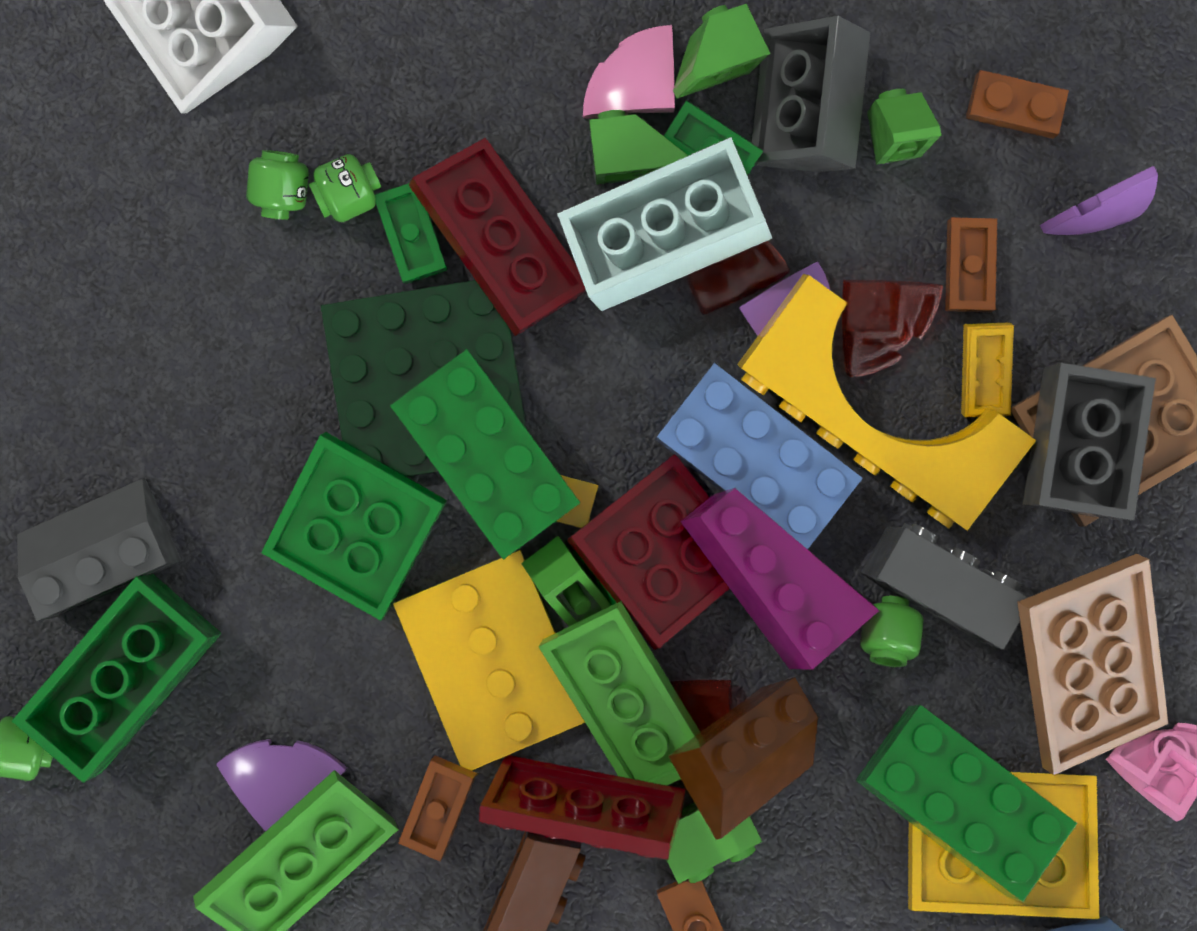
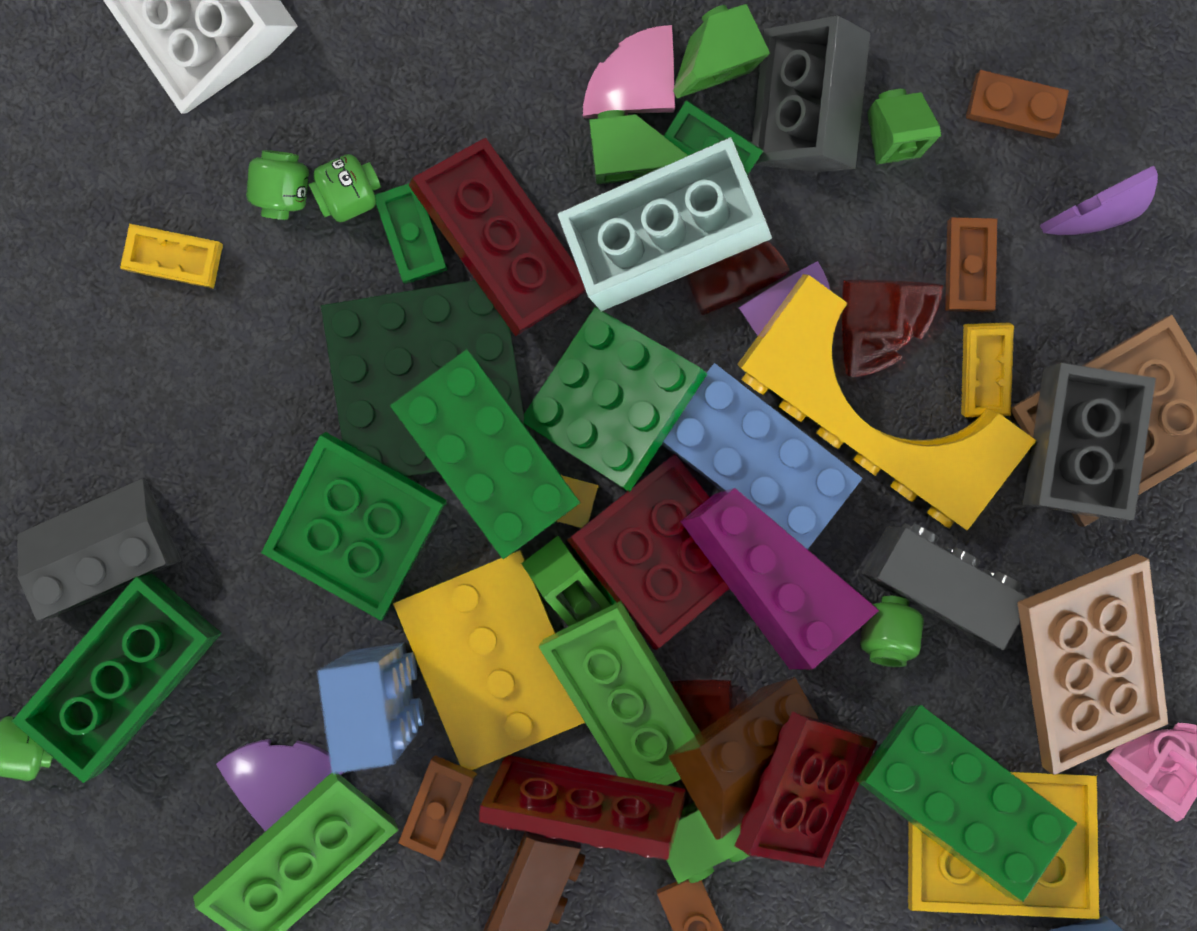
none -> yellow plate [120,223,223,289]
none -> medium blue brick [317,642,424,774]
none -> green plate [523,307,707,492]
none -> dark red plate [734,711,877,868]

